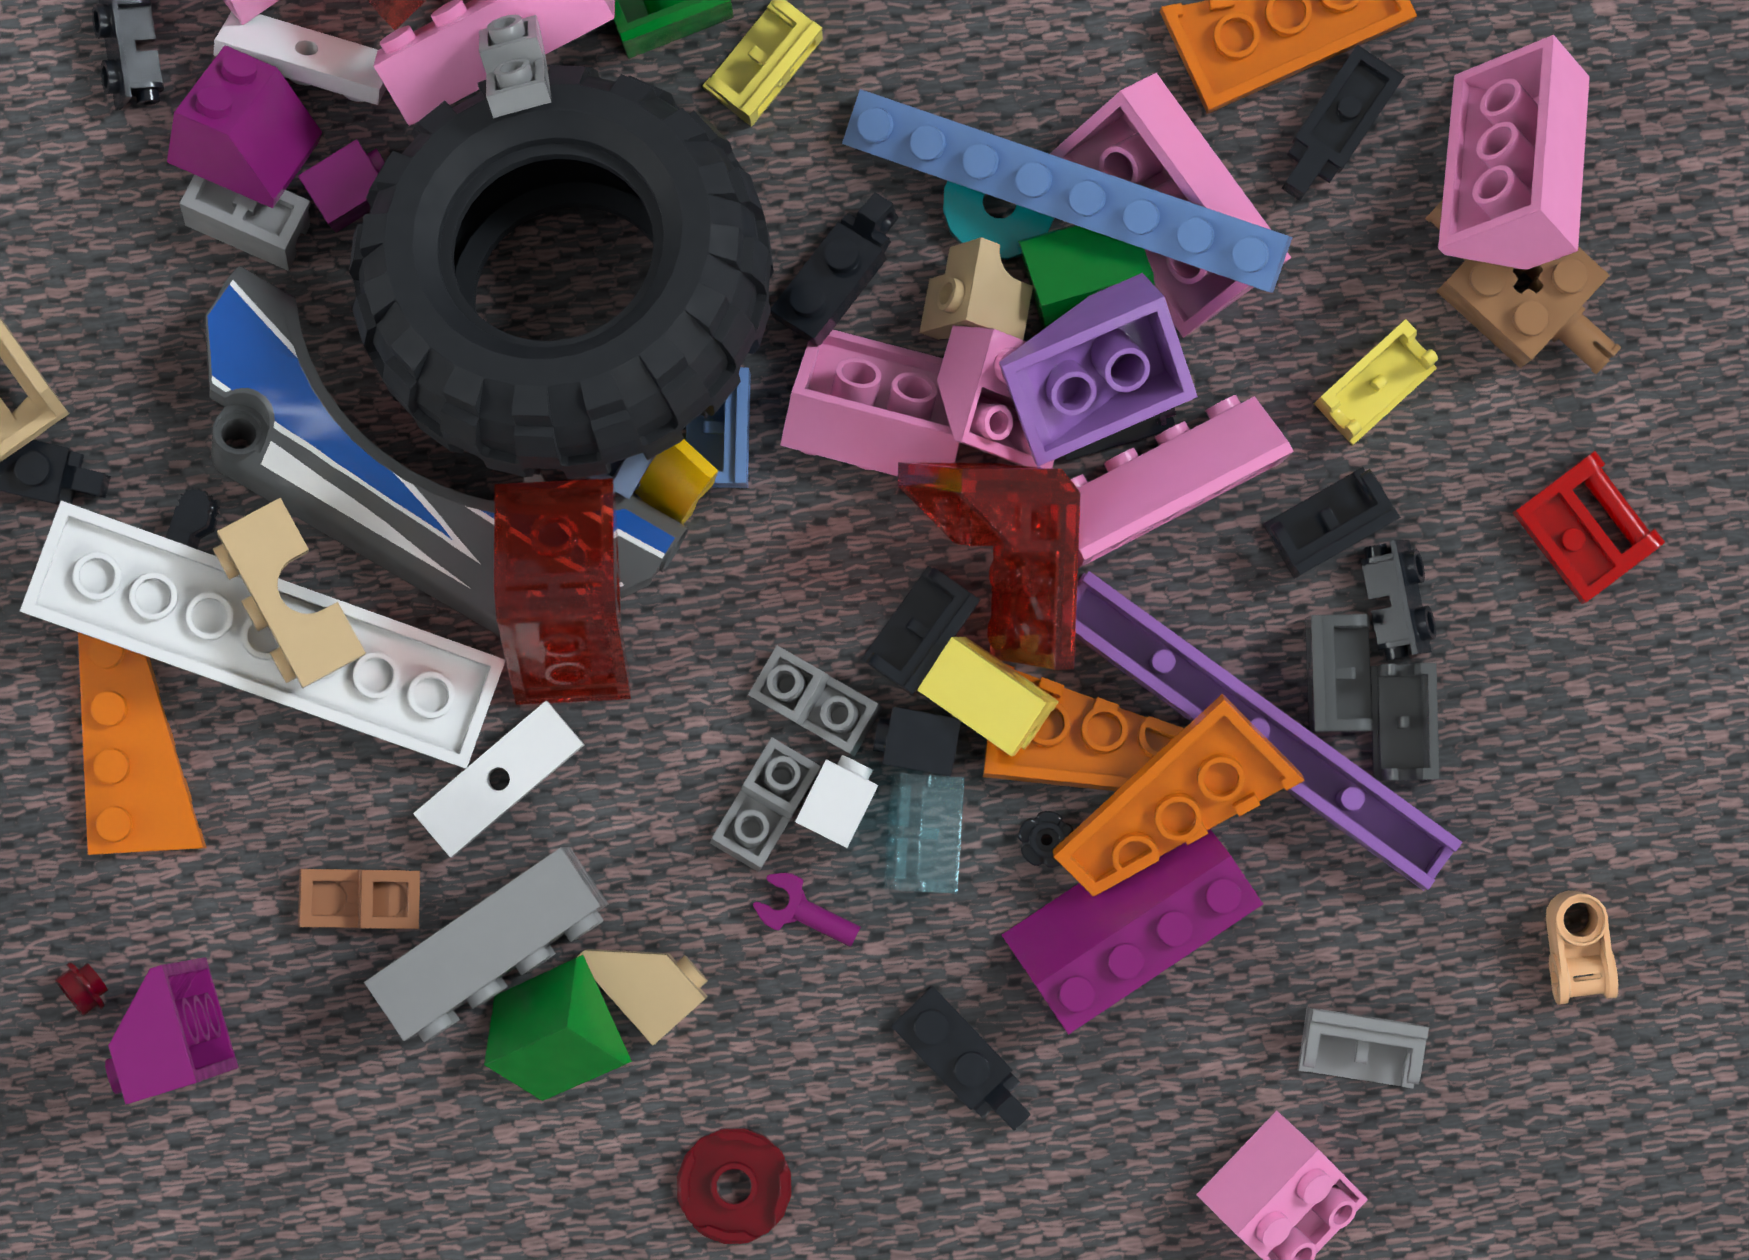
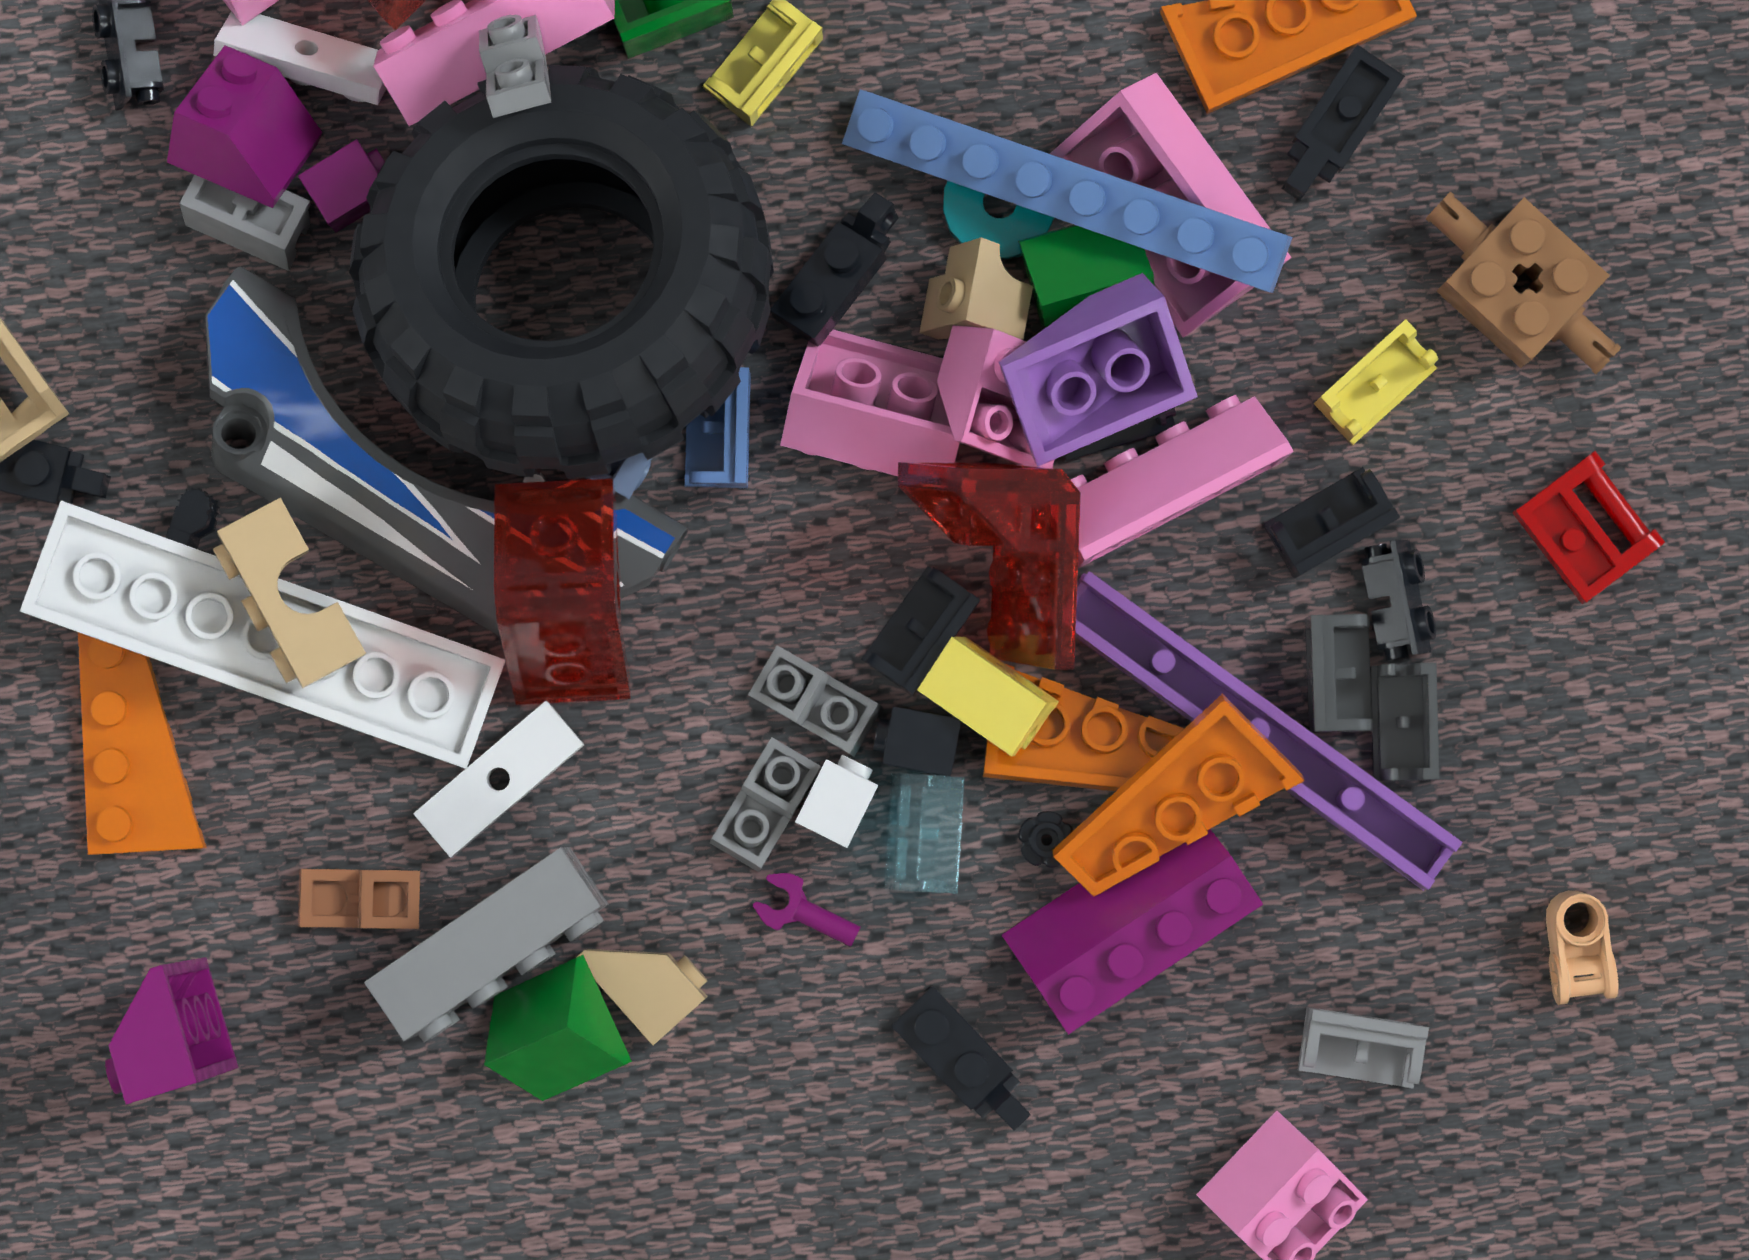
dark red plate [55,962,108,1016] -> none
yellow slope [635,439,718,524] -> none
dark red tile [677,1127,792,1244] -> none
bright pink slope [1438,35,1590,270] -> none

